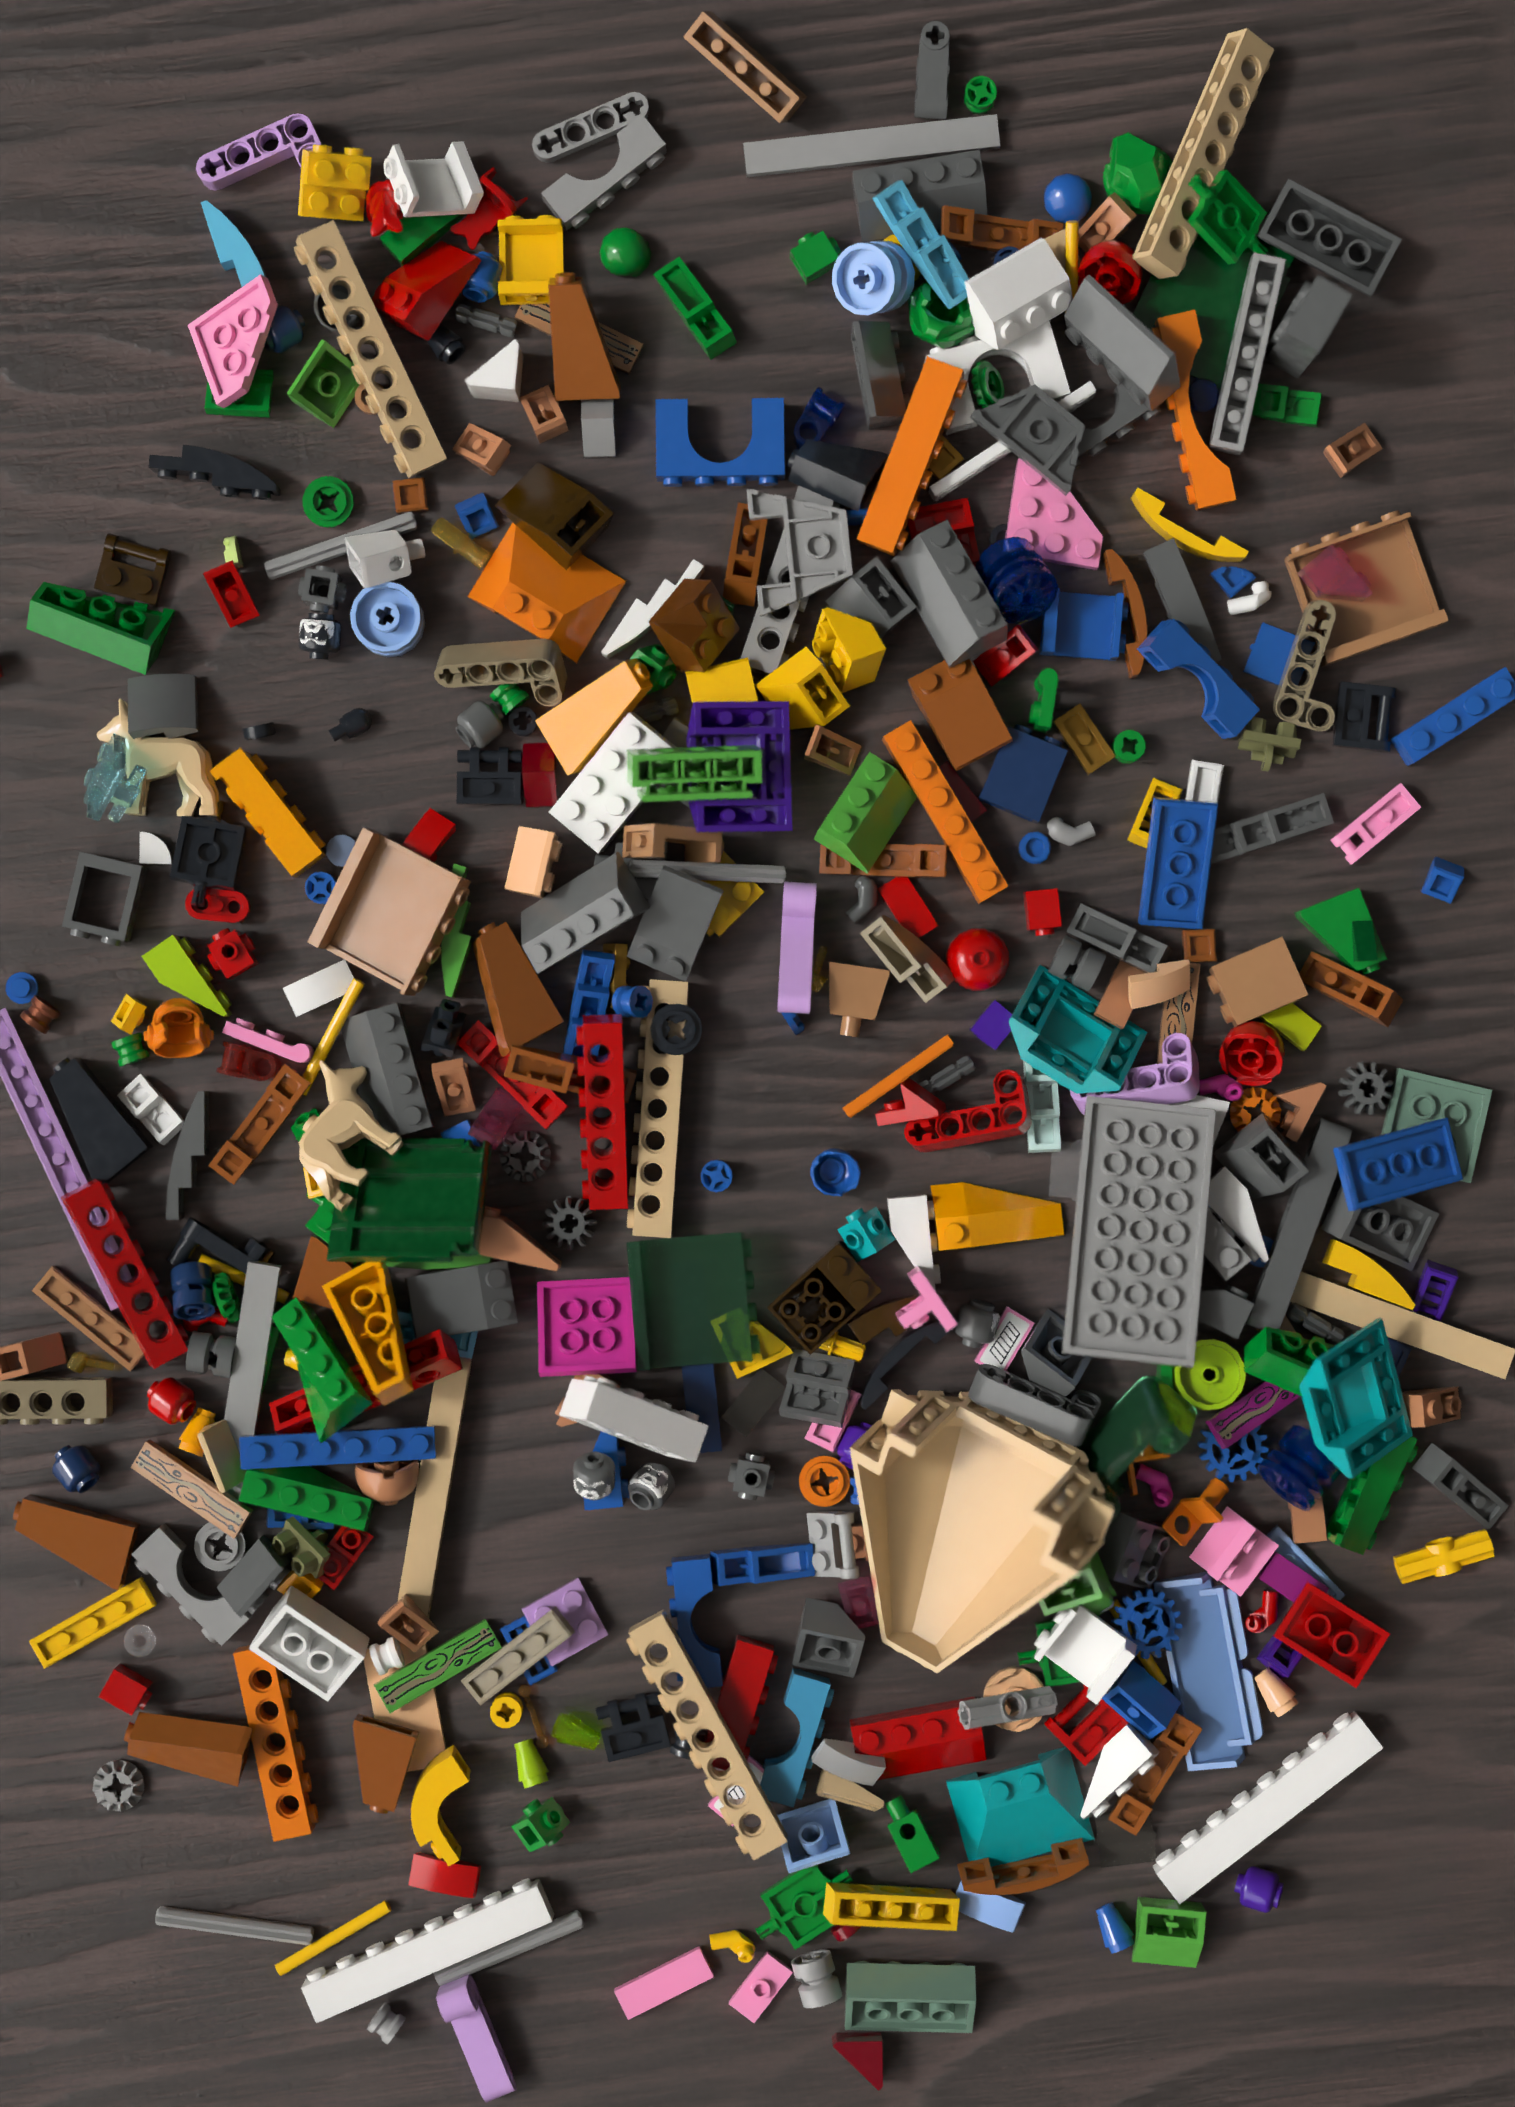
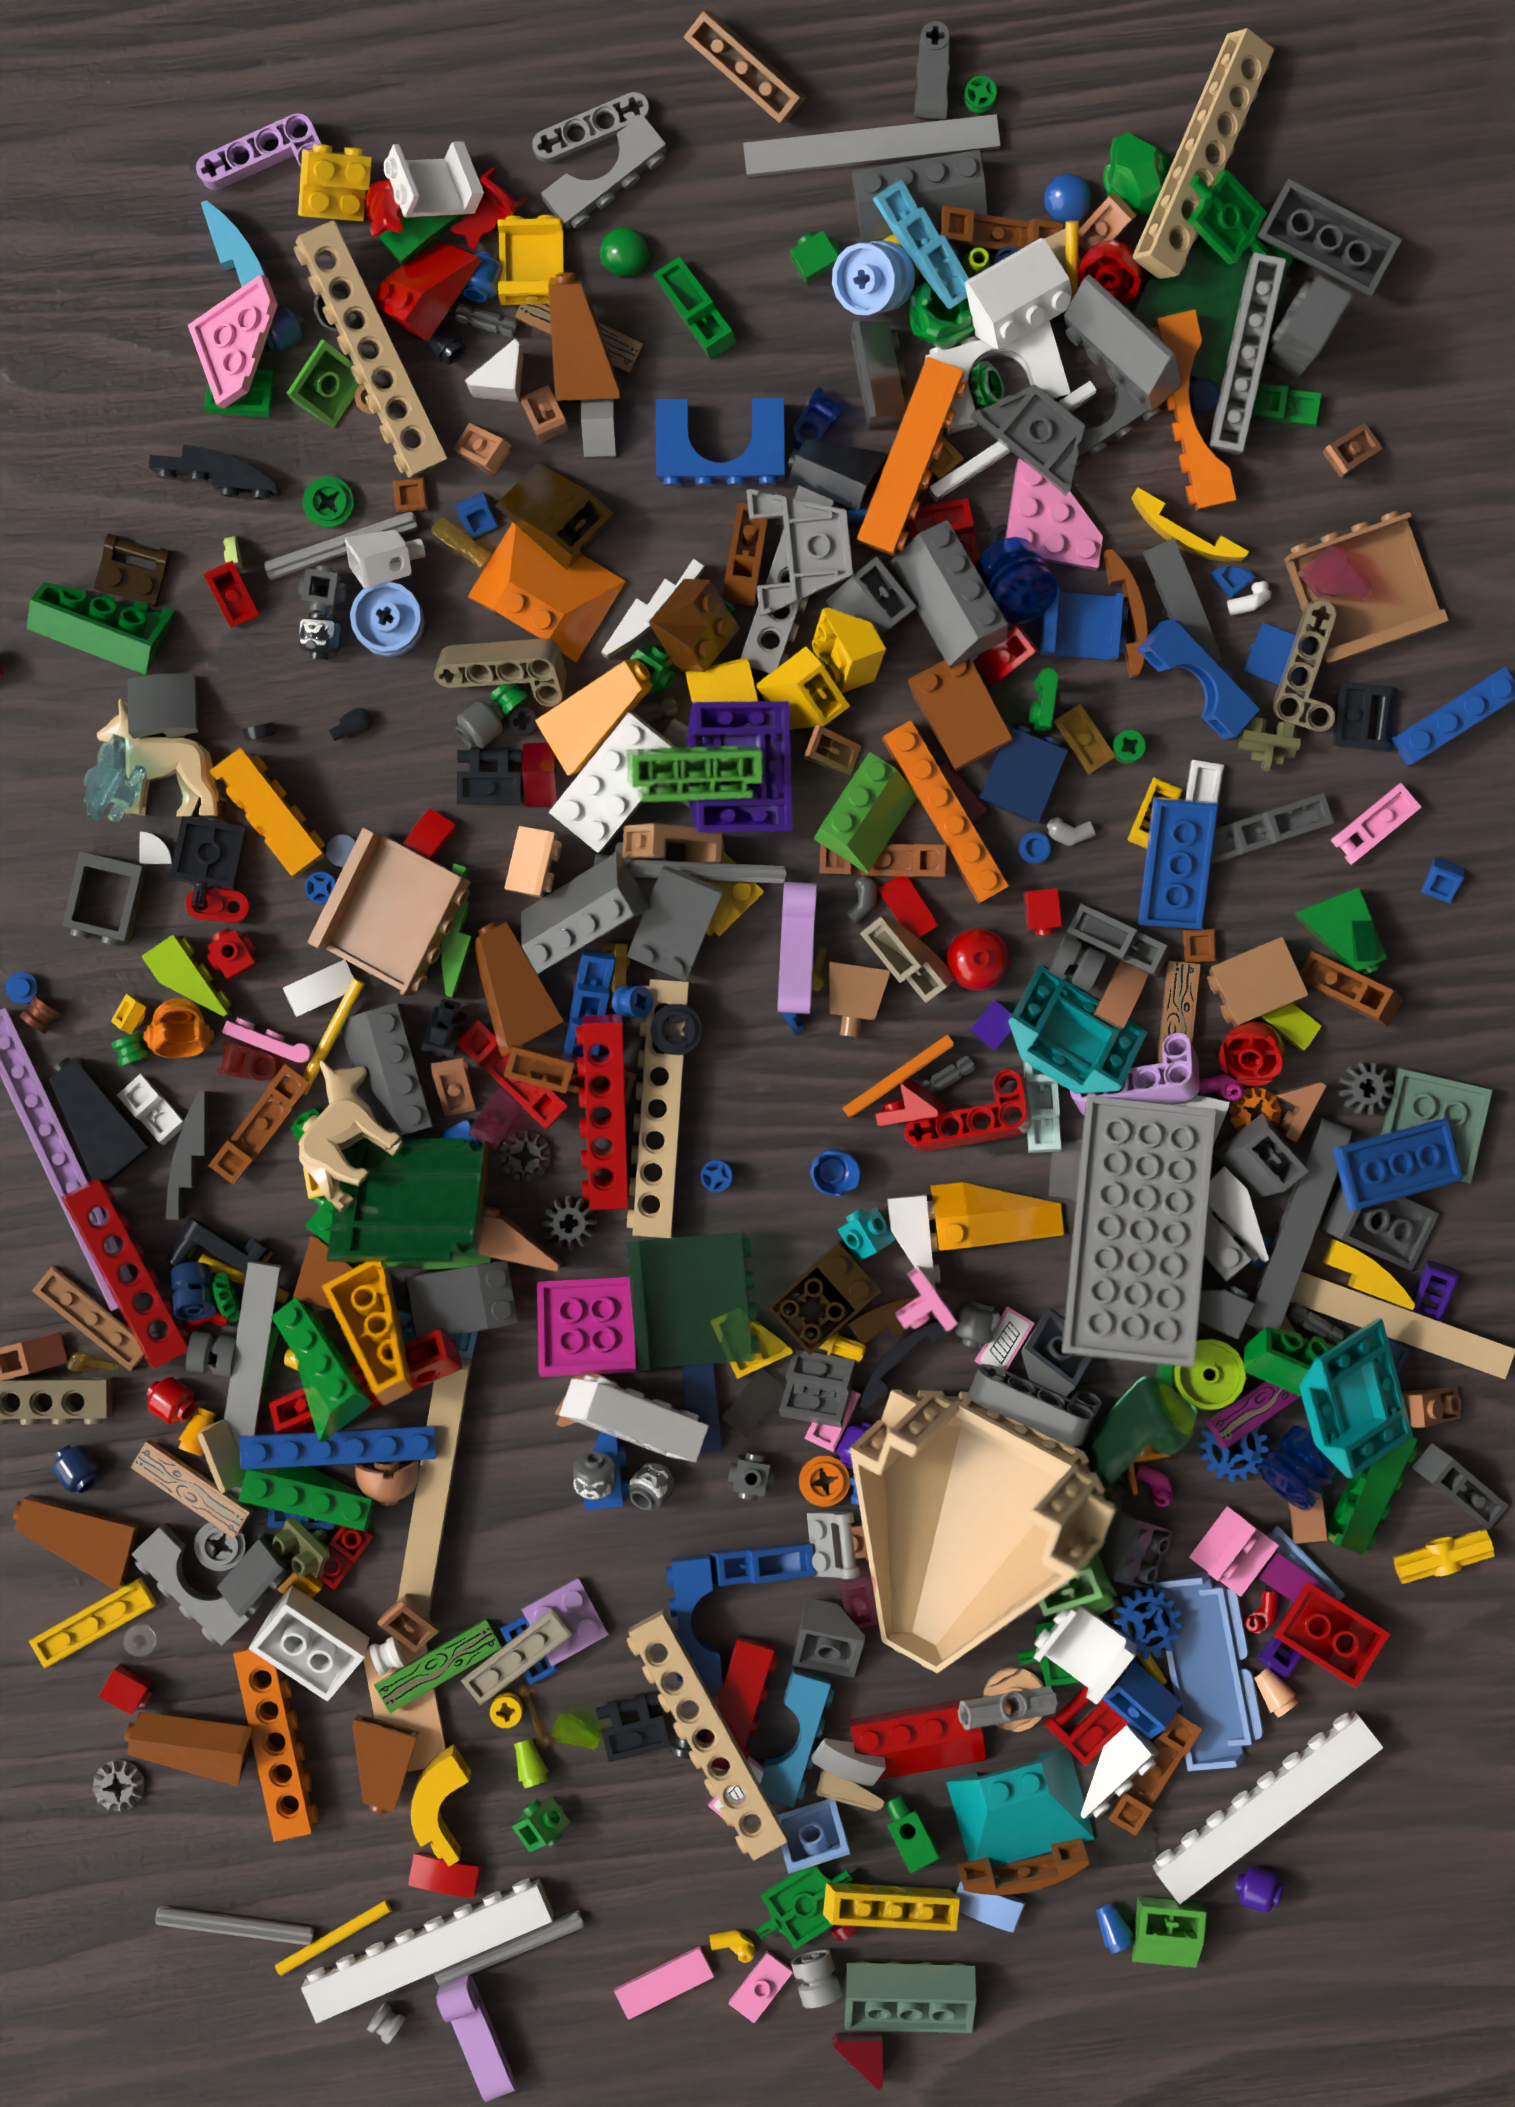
light nougat slope [1128,960,1190,1009] -> none
orange bracket [1162,1478,1229,1546] -> none
none -> lime cone [961,248,992,279]

